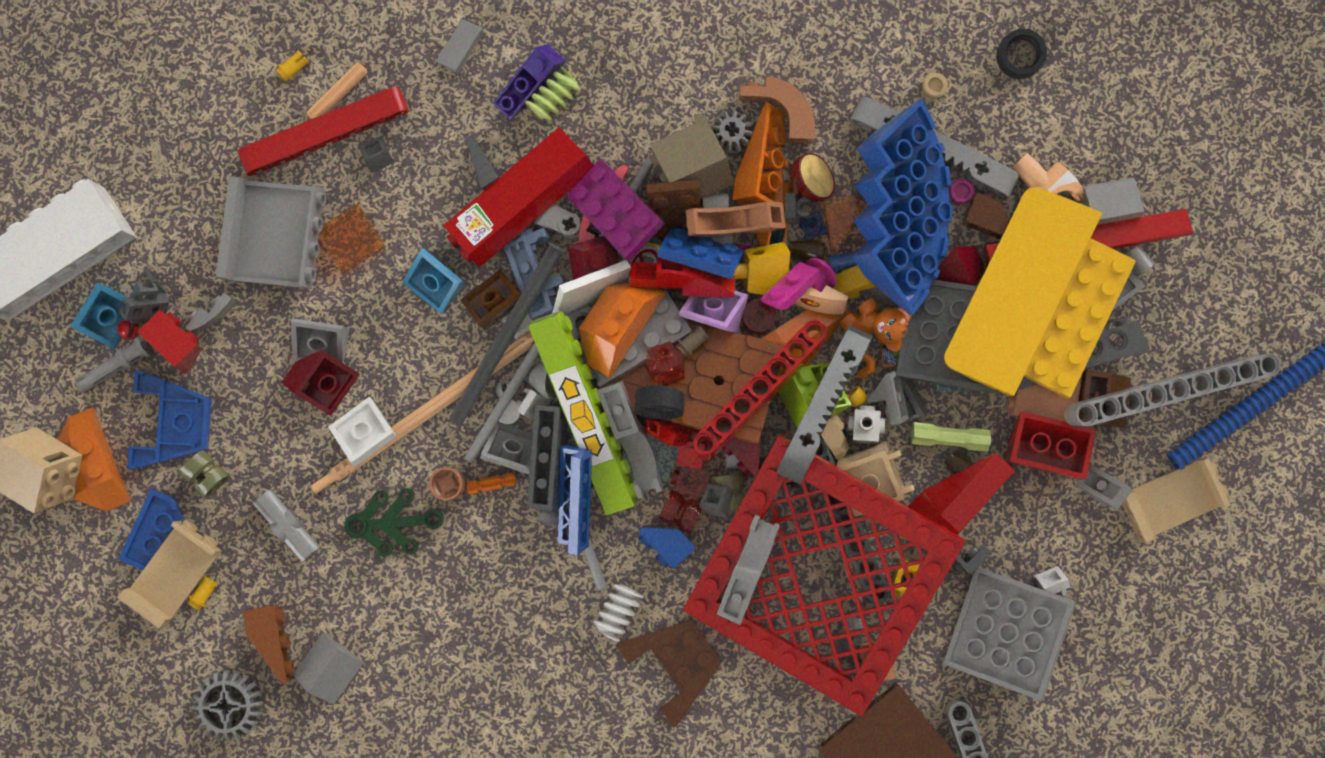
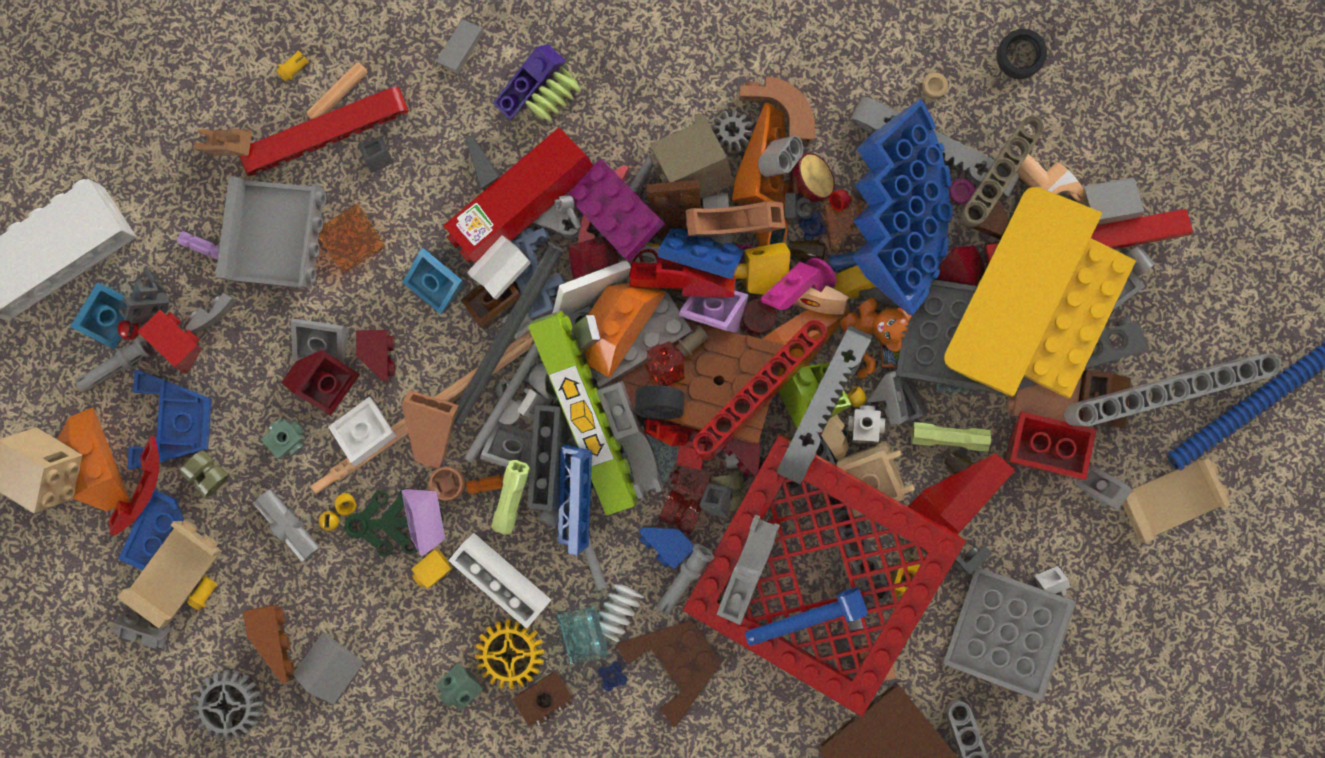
none -> red slope [108,436,159,535]
none -> light grey hinge [112,612,171,650]
none -> lavender axle [177,231,220,260]
none -> medium nougat hinge [193,128,252,156]
none -> sand green brick [261,419,306,459]
none -> yellow hinge [318,511,340,531]
none -> yellow hinge [334,493,357,515]
none -> dark red slope [356,330,396,382]
none -> lavender slope [401,489,445,556]
none -> nougat slope [402,390,459,469]
none -> yellow brick [411,548,454,589]
none -> sand green brick [436,663,483,711]
none -> white brick [449,533,551,629]
none -> white panel [467,235,531,300]
none -> yellow gear [475,619,545,689]
none -> yellowish green axle [491,460,530,535]
none -> reddish brown brick [512,669,574,726]
none -> light grey hand [555,195,582,230]
none -> clear light blue plate [557,606,609,664]
none -> flat silver tile [574,315,600,350]
none -> clear blue plate [598,661,627,691]
none -> light grey pin [656,544,714,615]
none -> blue piece [745,588,868,646]
none -> light grey beam [758,136,803,177]
none -> red hinge [829,189,852,211]
none -> dark tan beam [960,115,1044,227]

